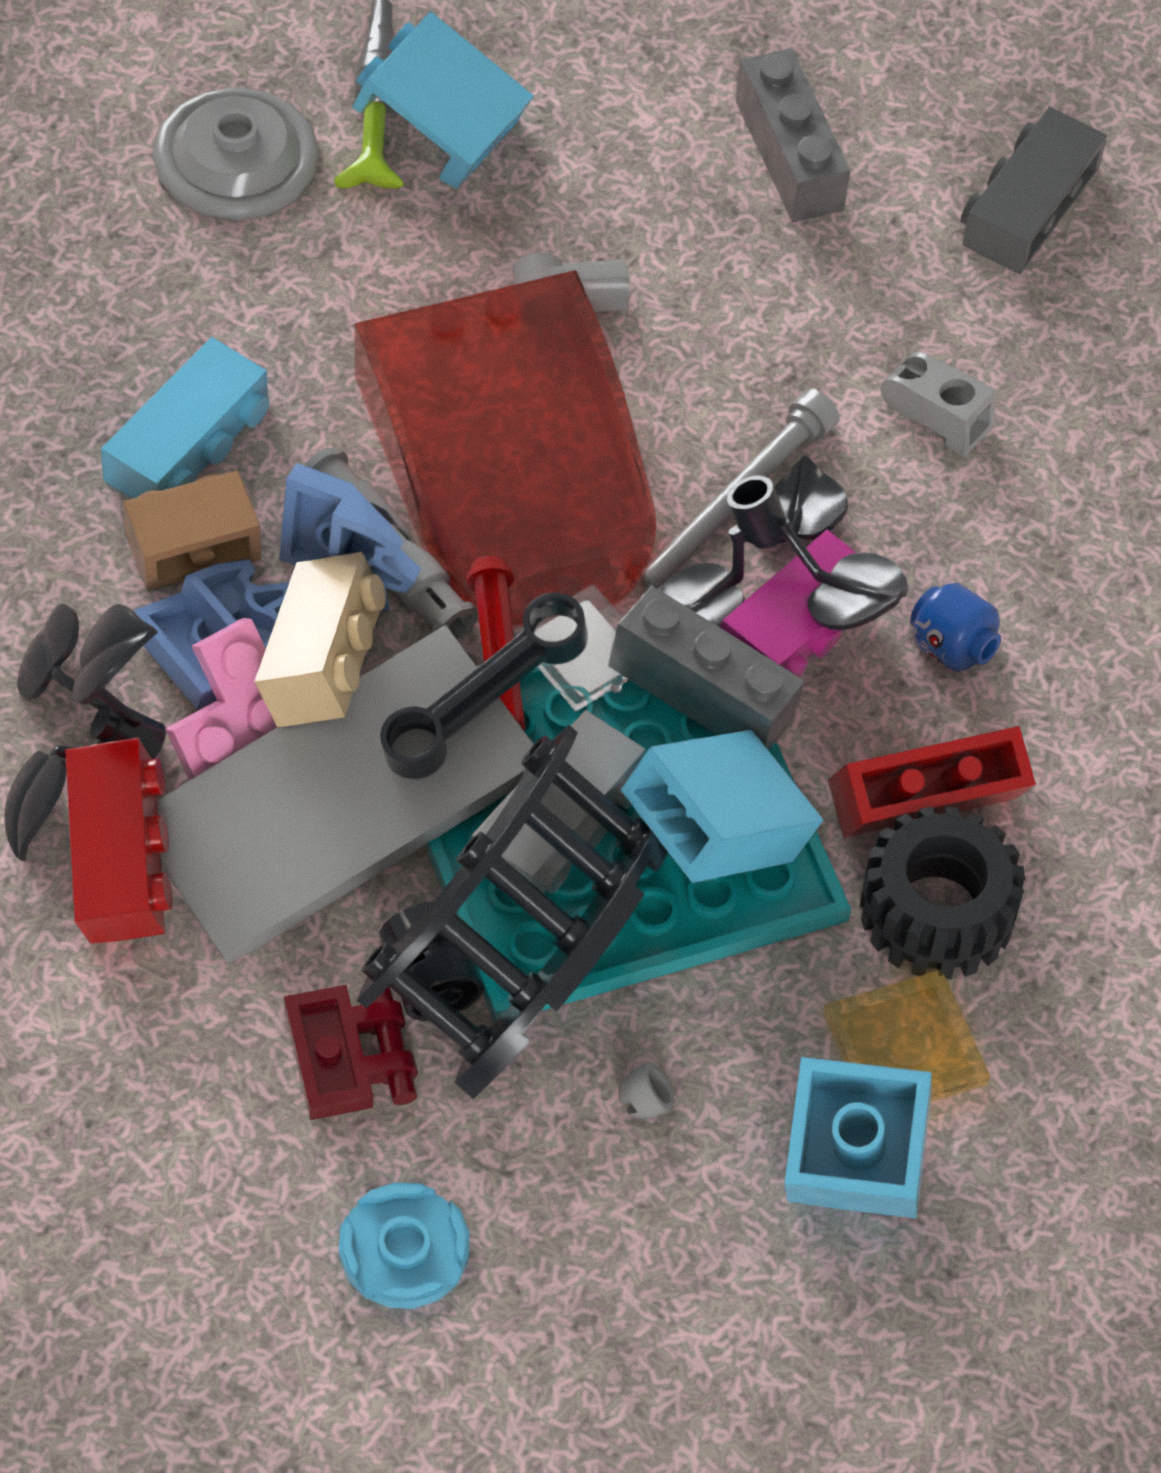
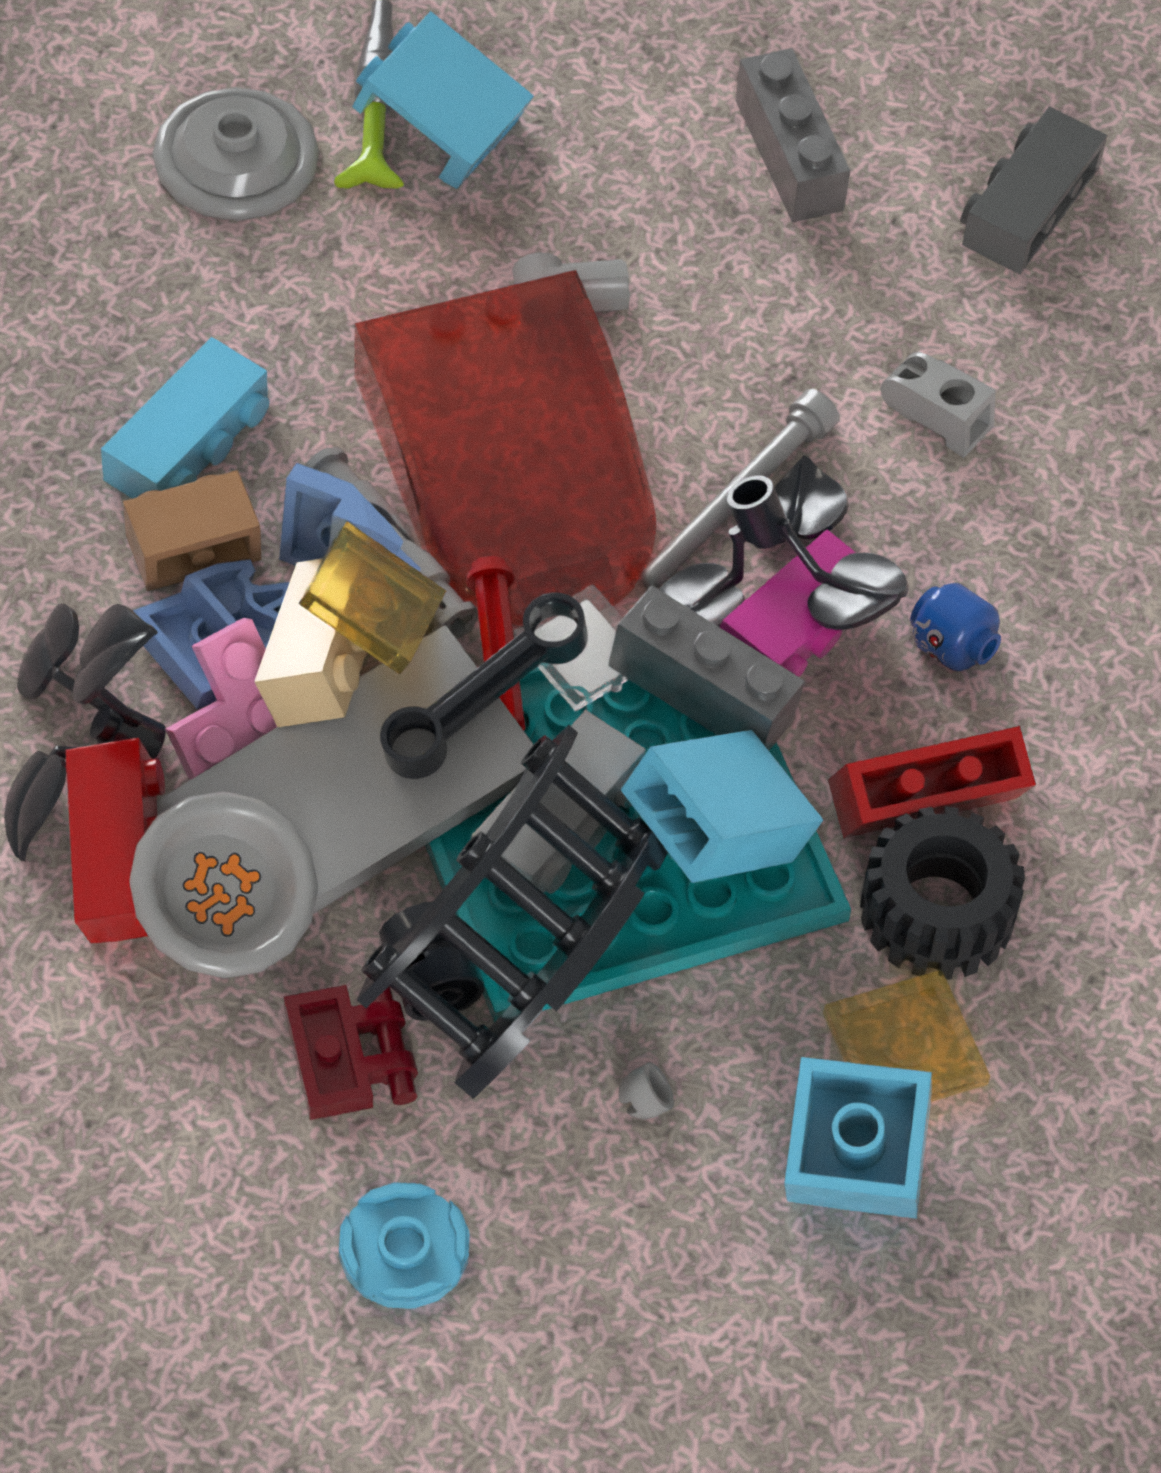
none -> light grey piece [129,791,318,978]
none -> clear yellow tile [298,521,446,674]

